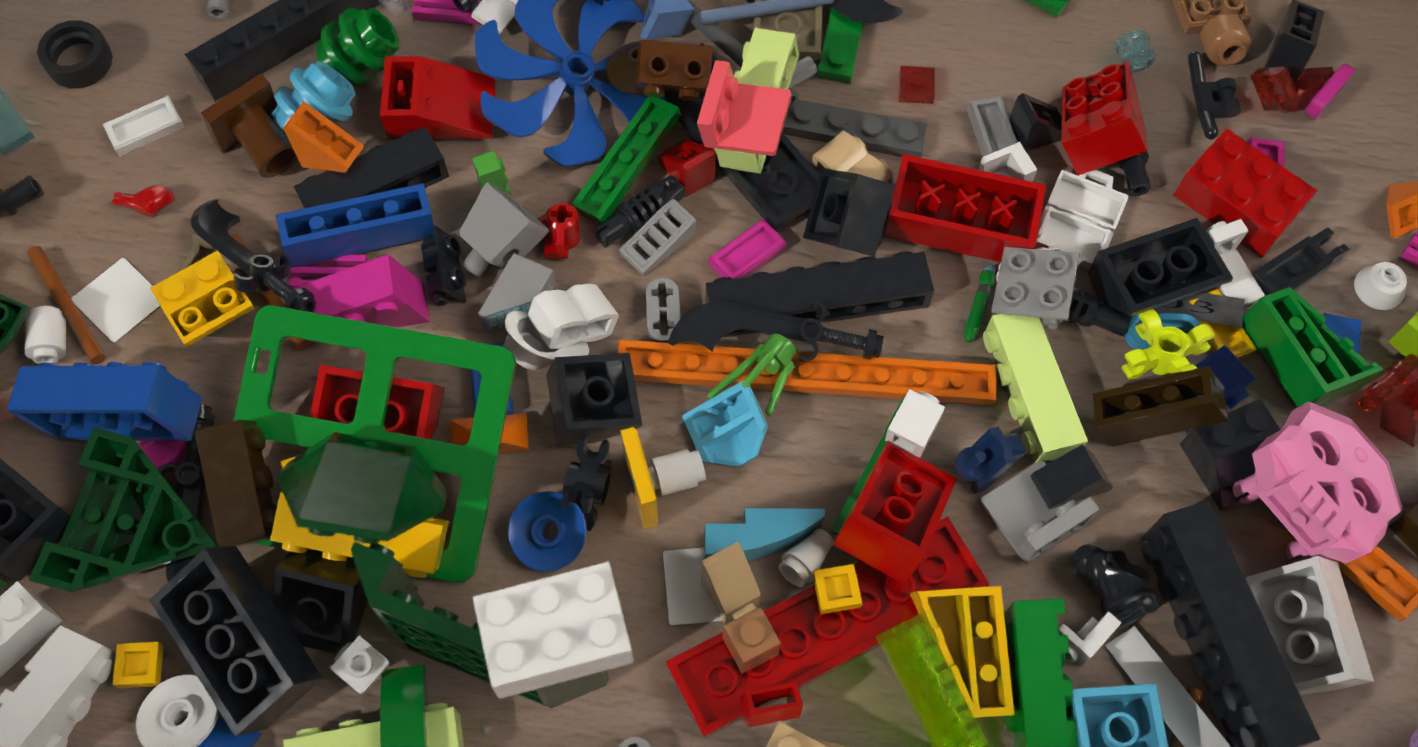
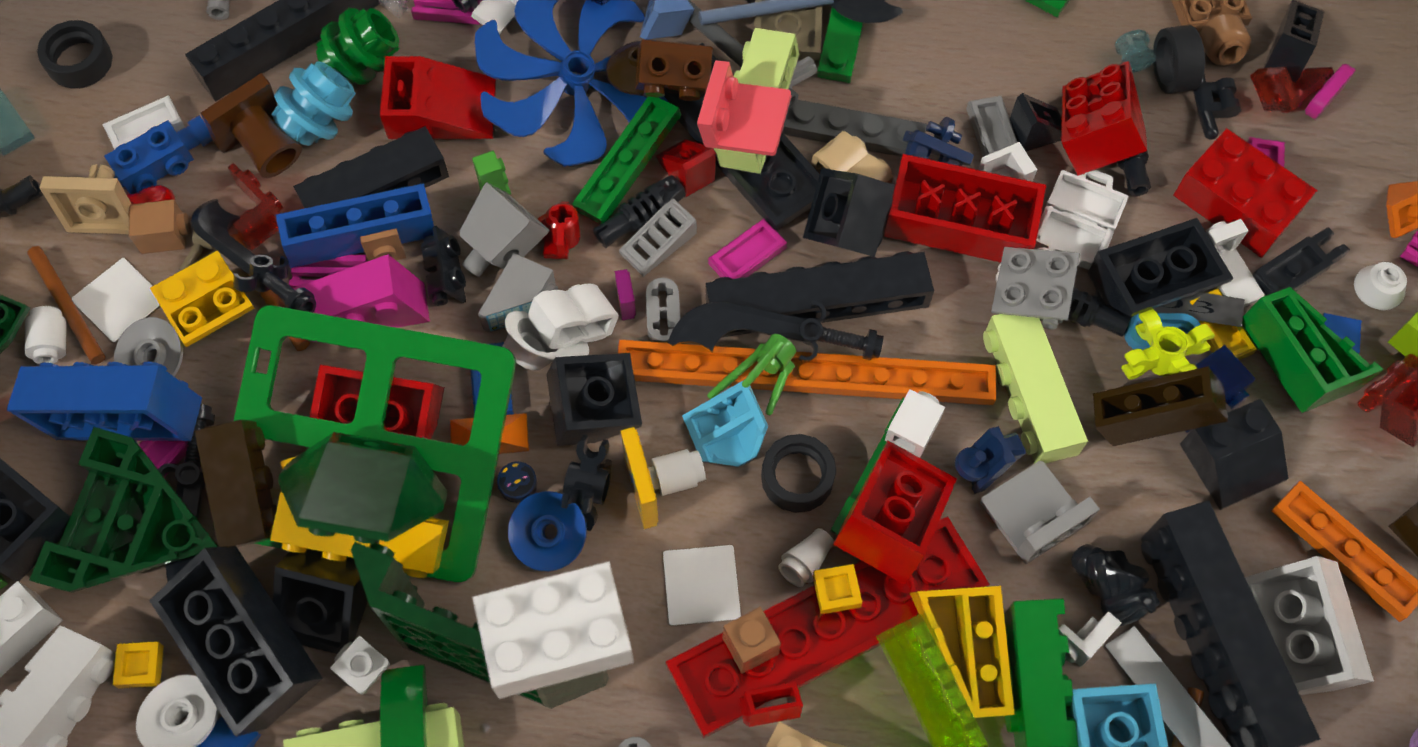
orange slope [283,101,365,173] -> none
tan slope [701,541,761,624] -> none
medium azure slope [703,508,825,561] -> none
clear red plate [899,66,935,104] -> none
green piece [964,265,996,343] -> none
black slope [1030,444,1113,509] -> none
bright pink brick [1233,401,1402,563] -> none
none -> tan tile [39,164,131,234]
none -> blue brick [104,115,213,194]
none -> light grey dish [114,317,184,376]
none -> medium nougat brick [129,200,191,254]
none -> clear red bracket [227,163,283,250]
none -> medium nougat bracket [360,229,406,261]
none -> dark blue tile [497,461,537,503]
none -> magenta tile [614,269,636,320]
none -> black tyre [761,434,837,513]
none -> dark blue hips [902,117,974,166]
none -> black tyre [1153,25,1205,94]

